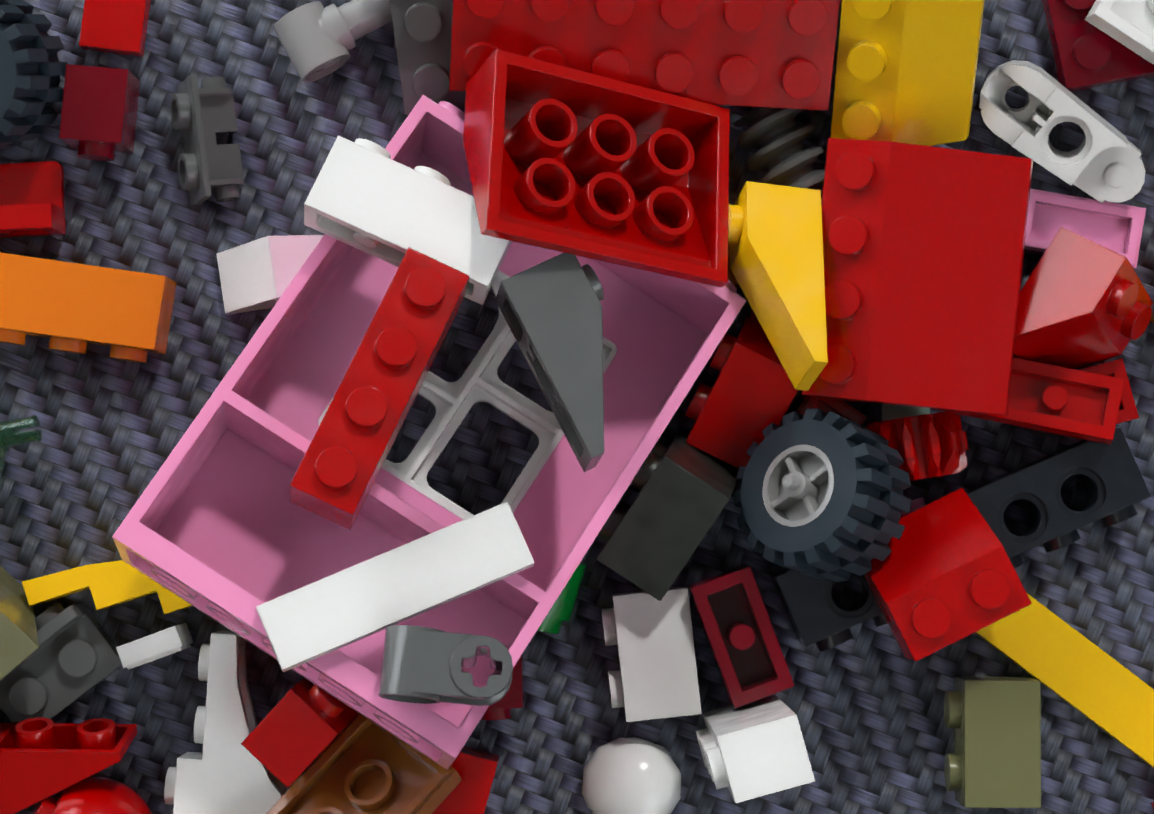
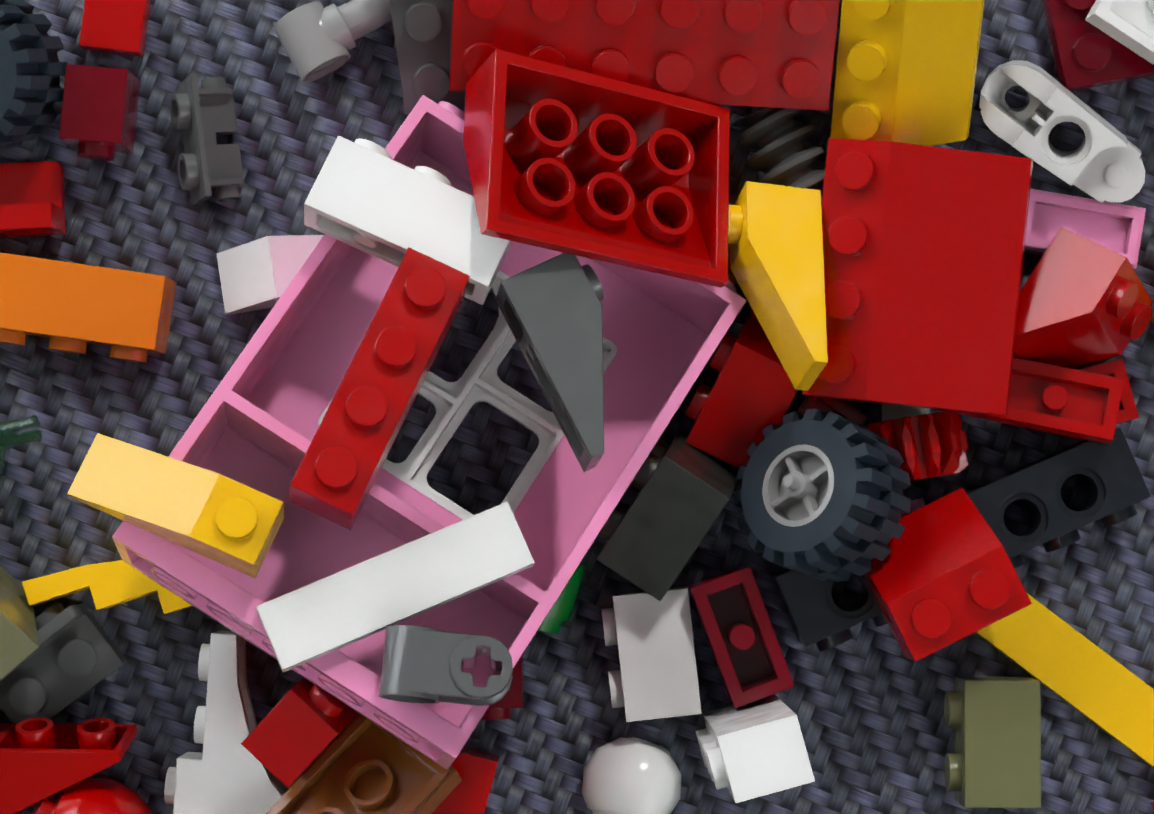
white tile [116,623,193,670] -> none
none -> yellow slope [67,433,284,579]

